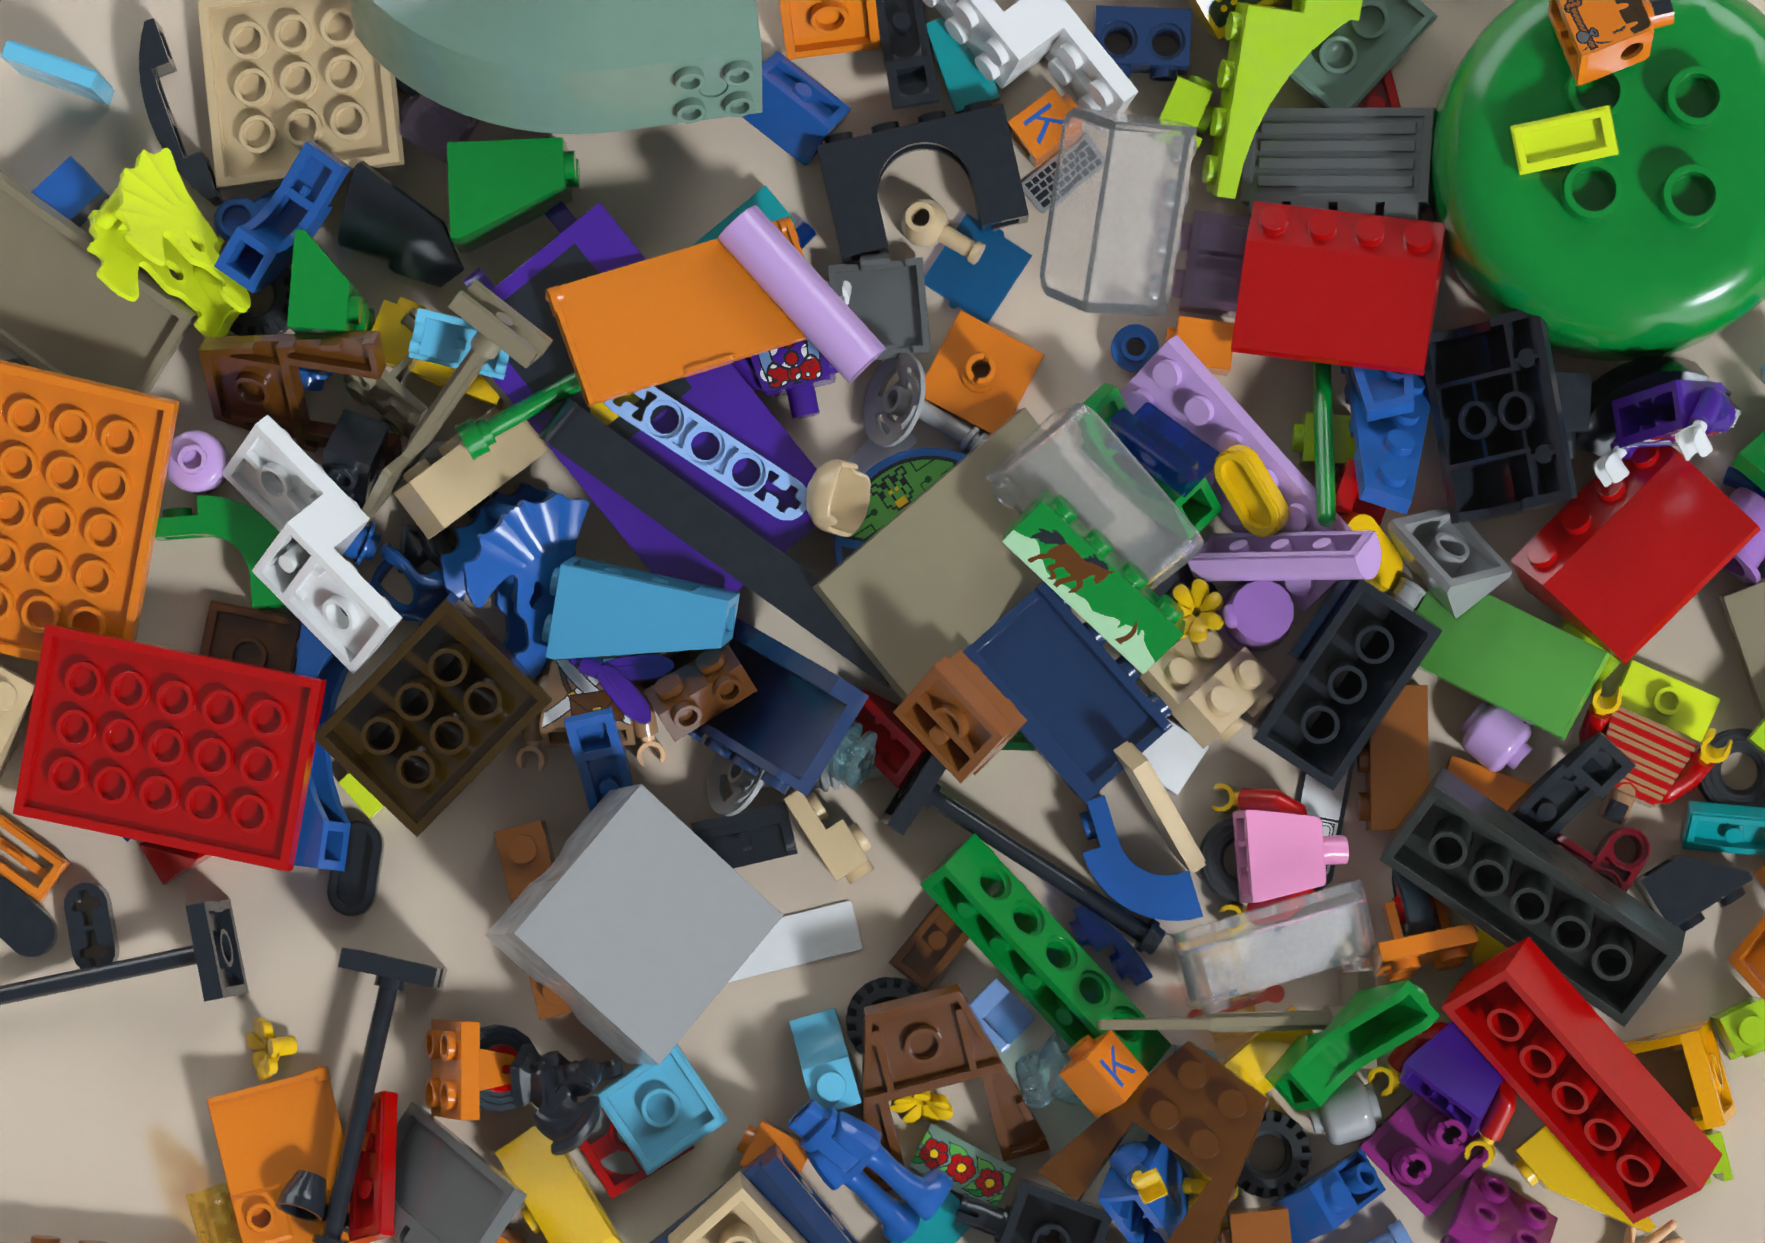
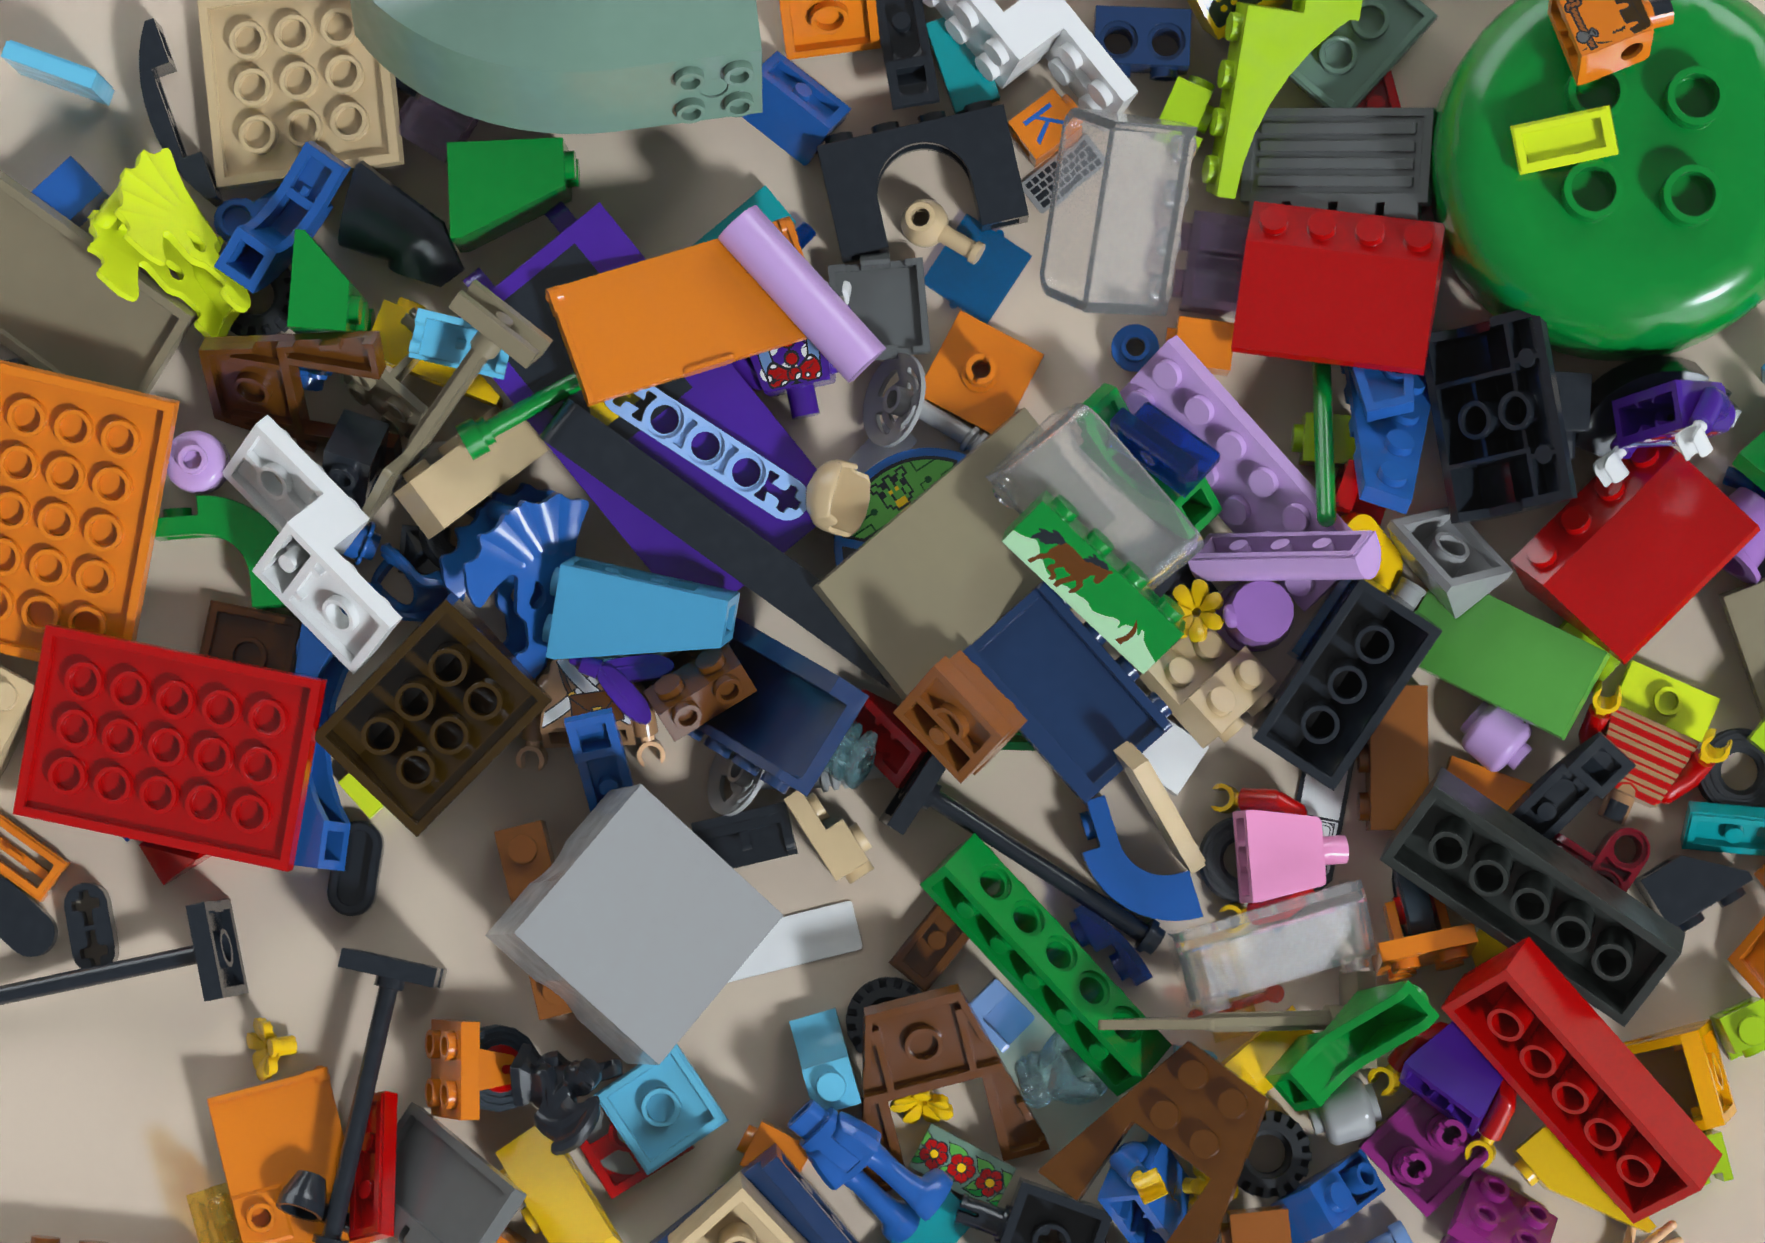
orange brick [1059,1030,1149,1118] -> none
yellow tile [1213,445,1289,538] -> none

